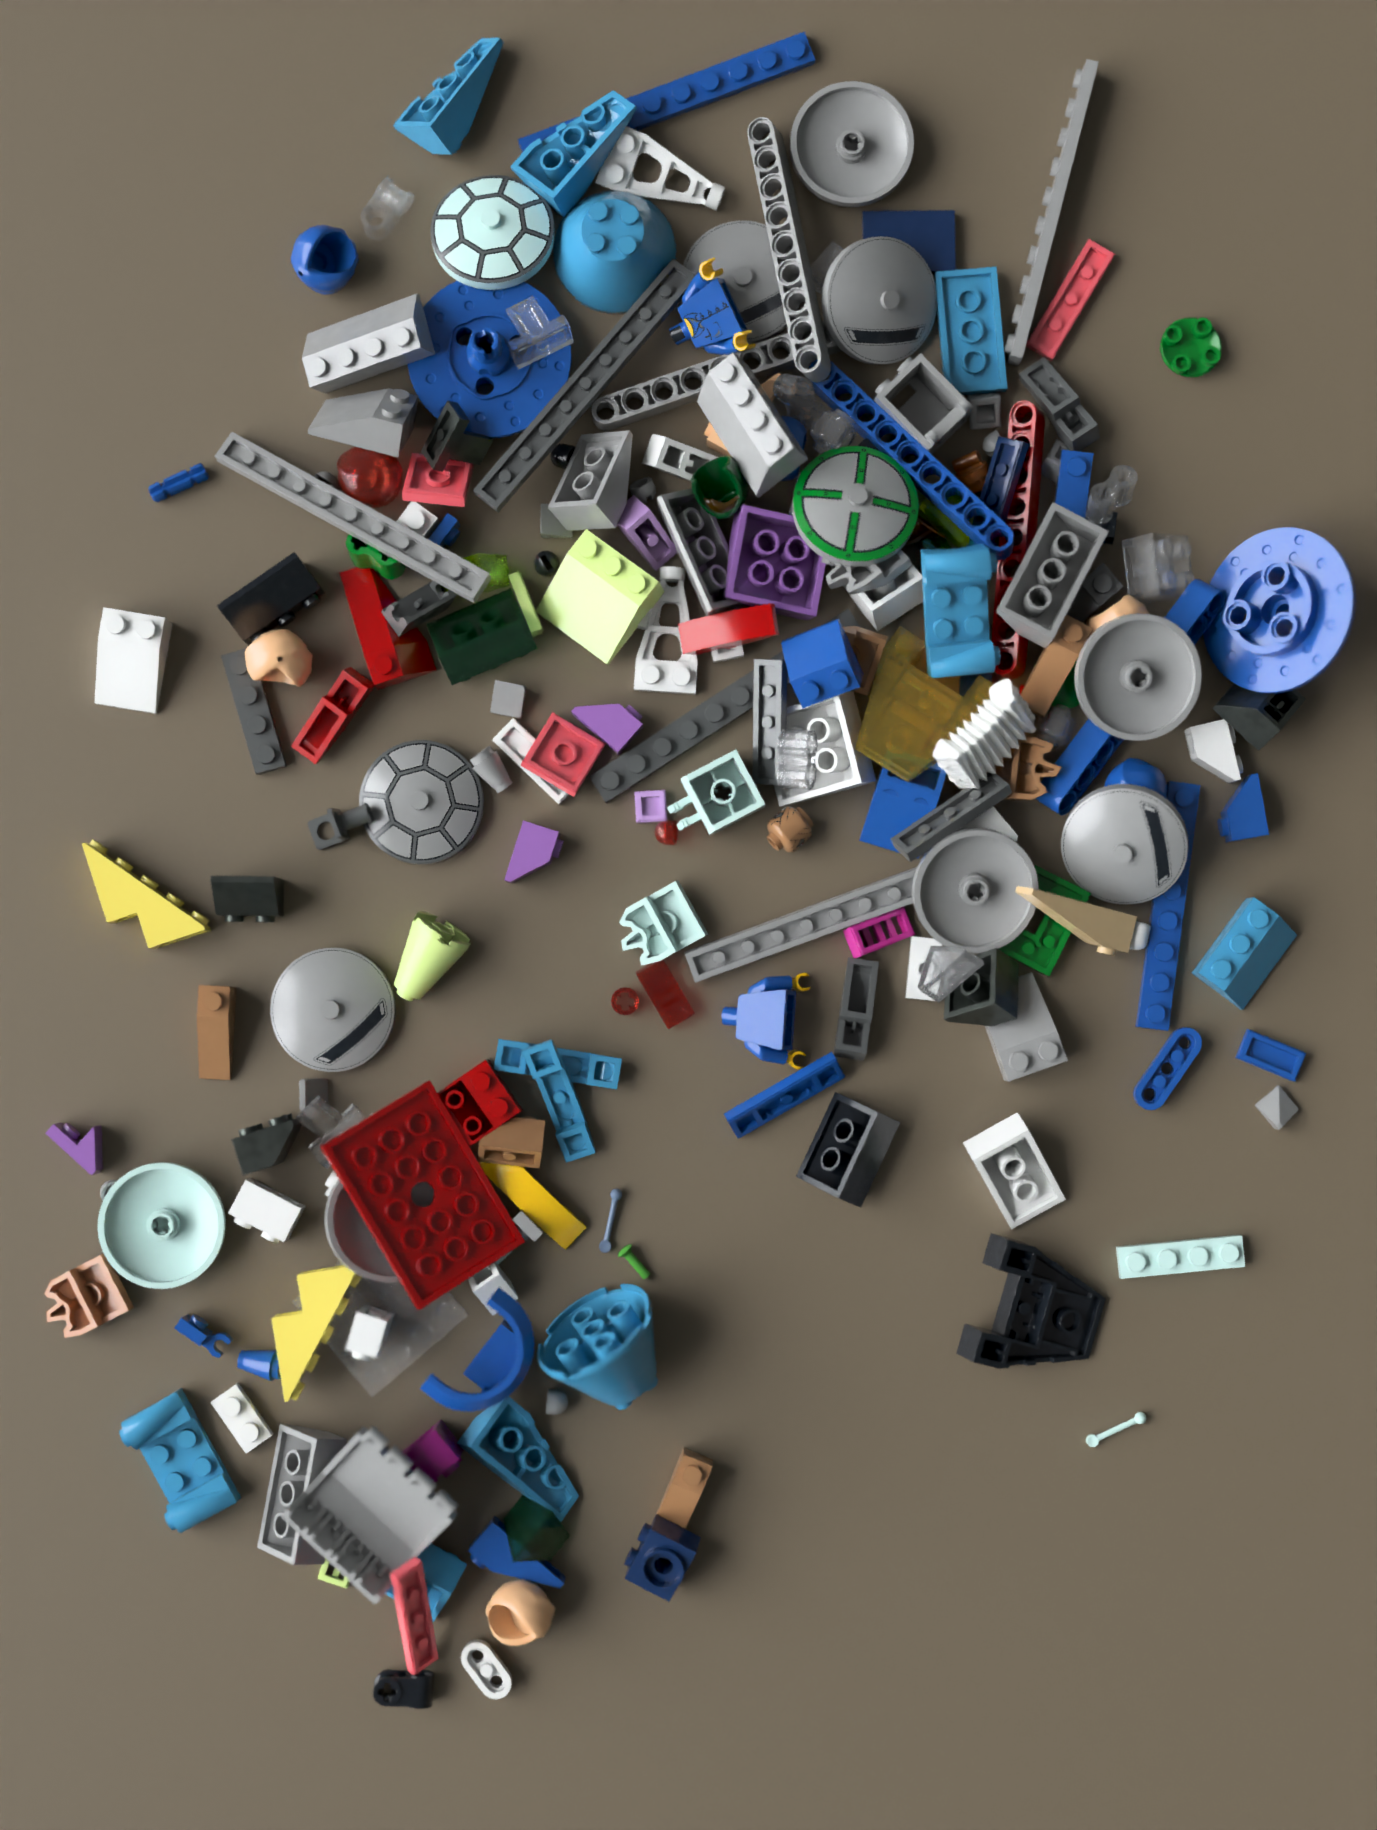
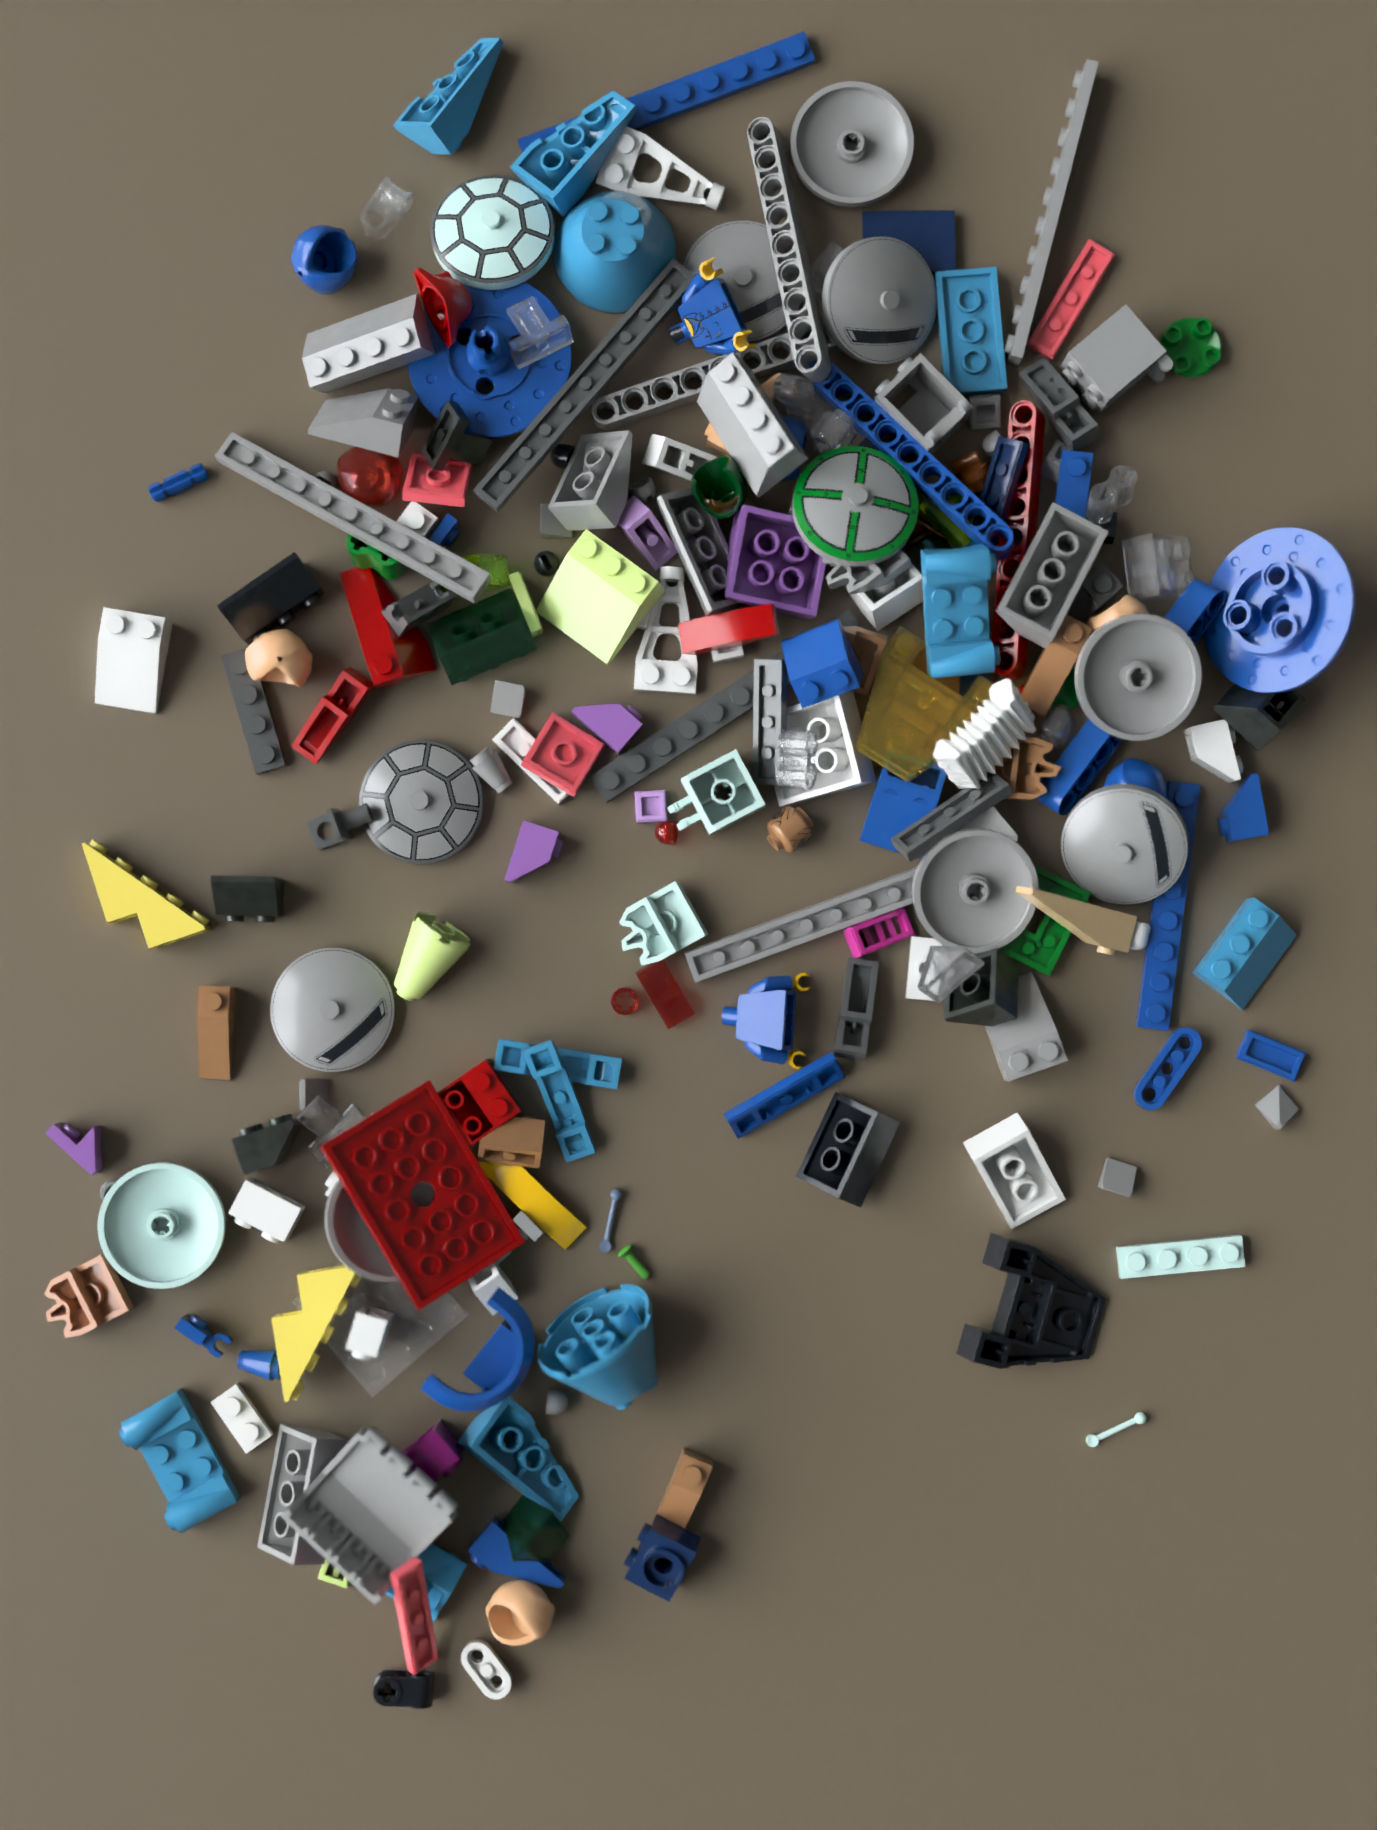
none -> red hat [413,268,472,348]
none -> light grey container [1060,304,1173,414]
none -> light grey slope [1097,1157,1137,1198]

